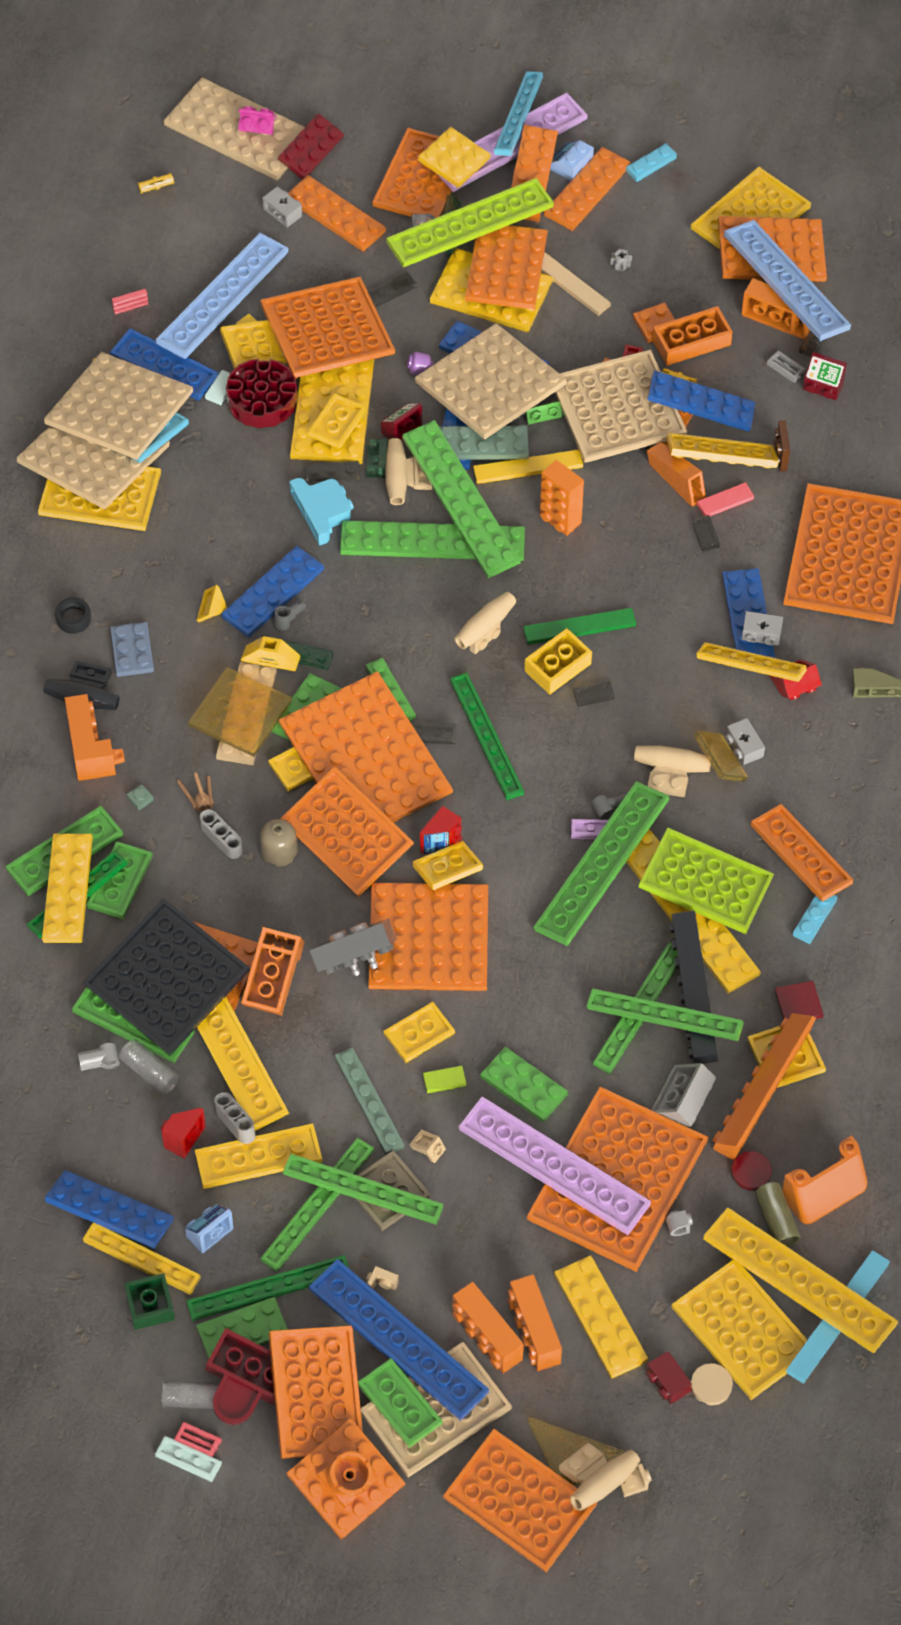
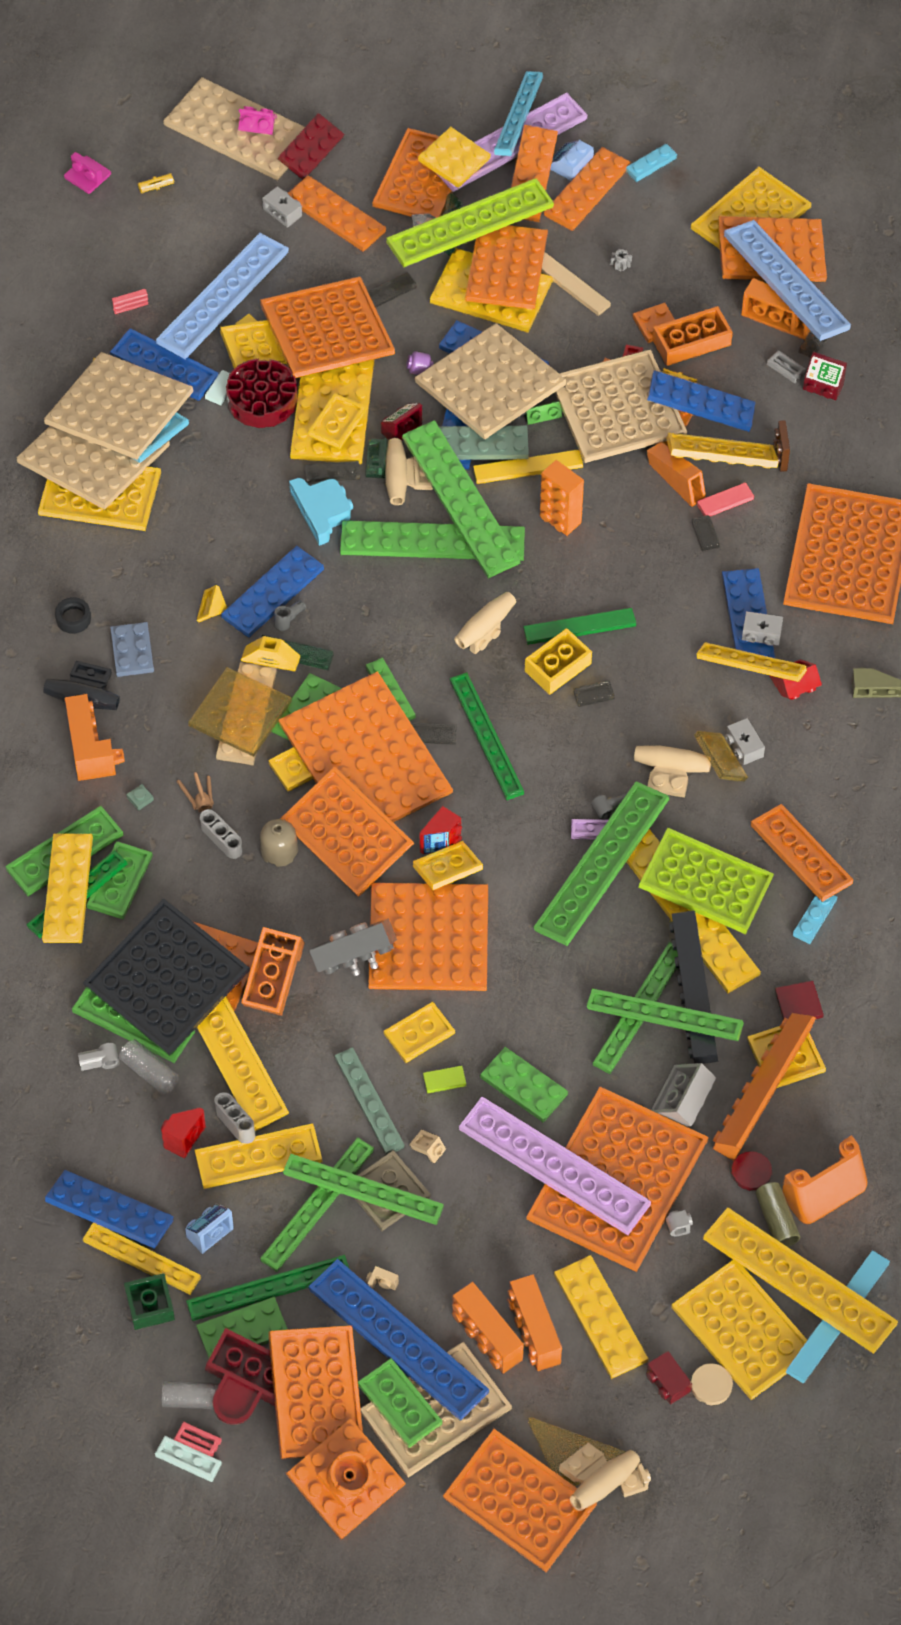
none -> dark pink bracket [64,152,111,194]

